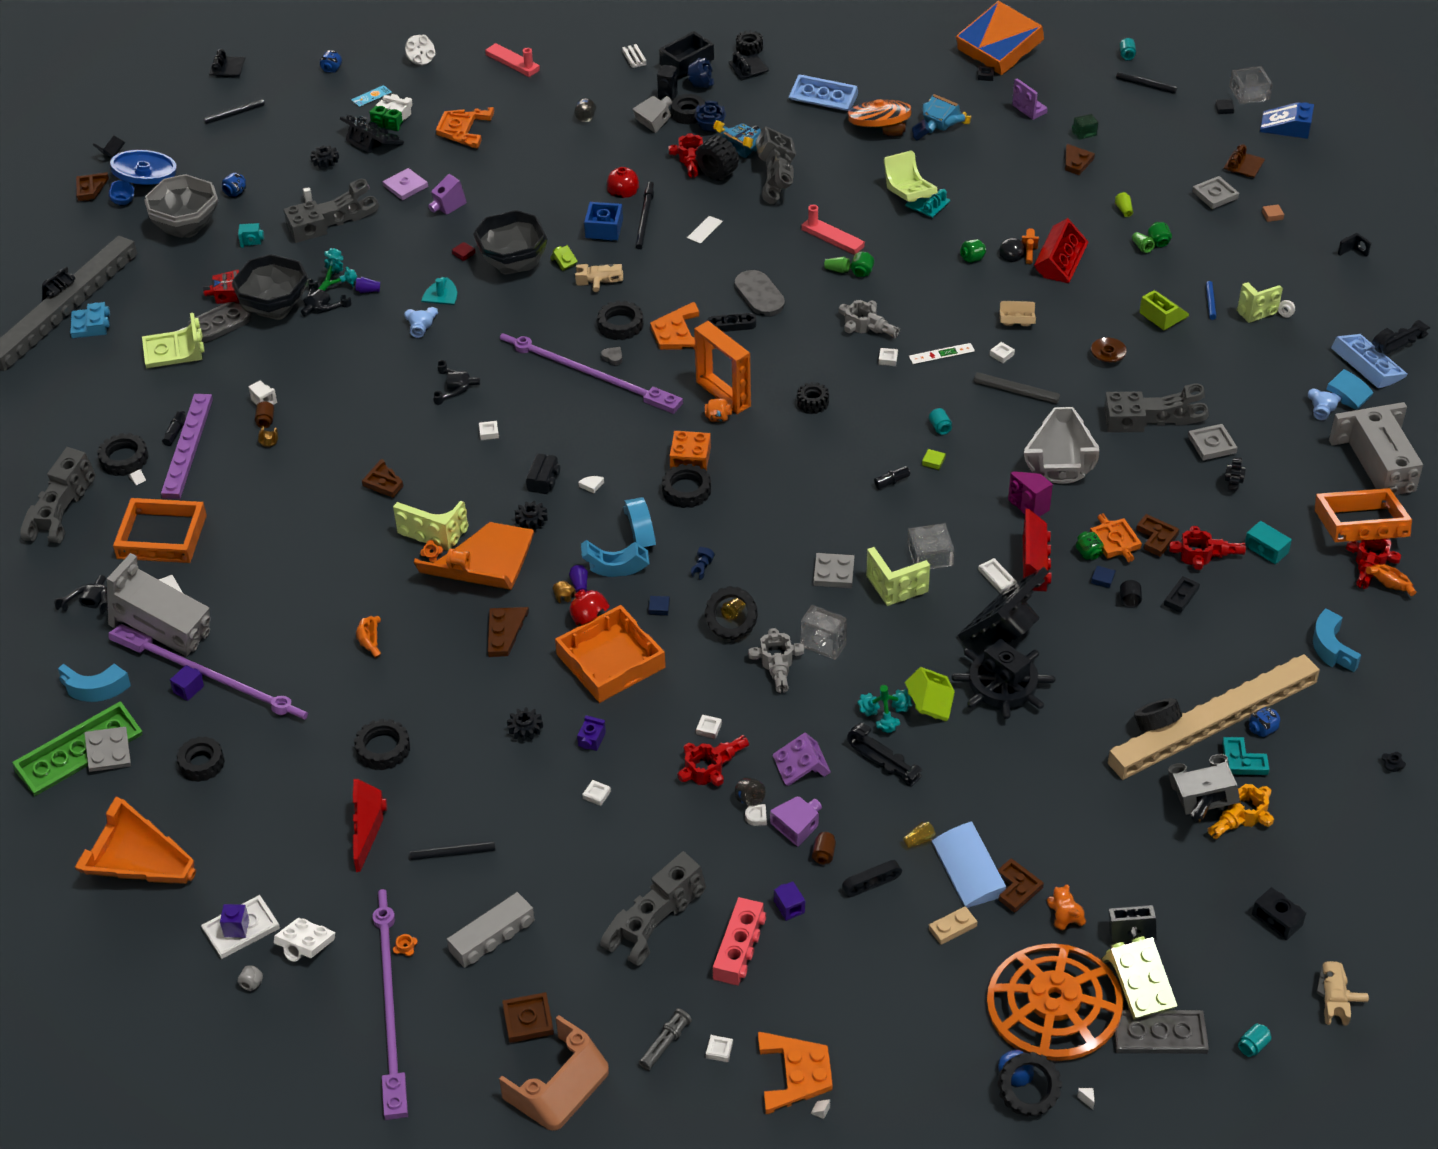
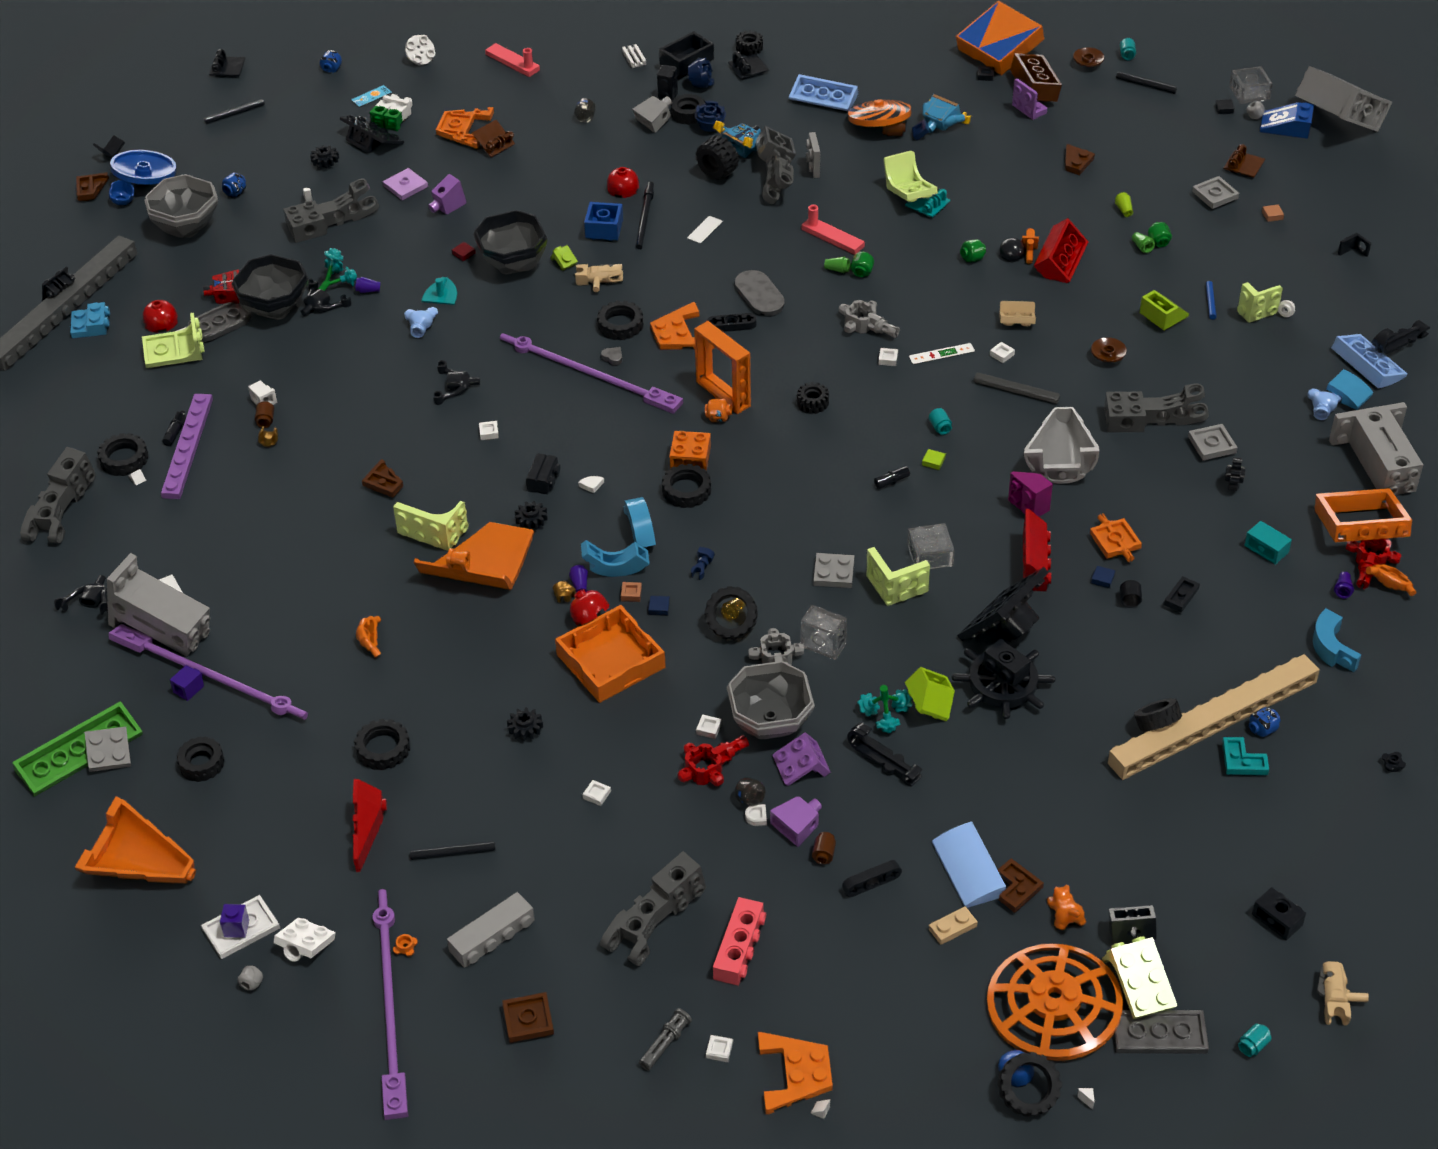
dark azure arch [58,664,131,702] -> none
orange window [113,498,207,563] -> none
teal brick [238,223,264,248] -> none
orange plate [420,540,443,562] -> none
reddish brown wing [488,607,529,657] -> none
nougat windscreen [499,1015,609,1131] -> none
dark purple brick [577,715,606,751] -> none
red piece [668,133,703,178] -> none
dark purple brick [774,881,805,921] -> none
clear yellow cone [903,821,936,848] -> none
white tile [978,558,1017,593] -> none
clear green brick [1072,114,1098,140] -> none
green head [1075,531,1104,560] -> none
reddish brown plate [1136,514,1180,557] -> none
piece [1168,754,1240,822] -> none
red piece [1169,526,1246,570] -> none
light orange piece [1208,784,1274,839] -> none
none -> red cylinder [143,300,178,333]
none -> reddish brown hinge [472,120,515,157]
none -> nougat tile [621,582,642,602]
none -> dark grey rock [727,661,815,739]
none -> light grey plate [806,132,820,178]
none -> reddish brown brick [1010,53,1062,102]
none -> reddish brown dish [1073,47,1104,67]
none -> light grey piece [1246,101,1265,119]
none -> light grey brick [1295,66,1393,132]
none -> dark purple cone [1334,572,1354,599]

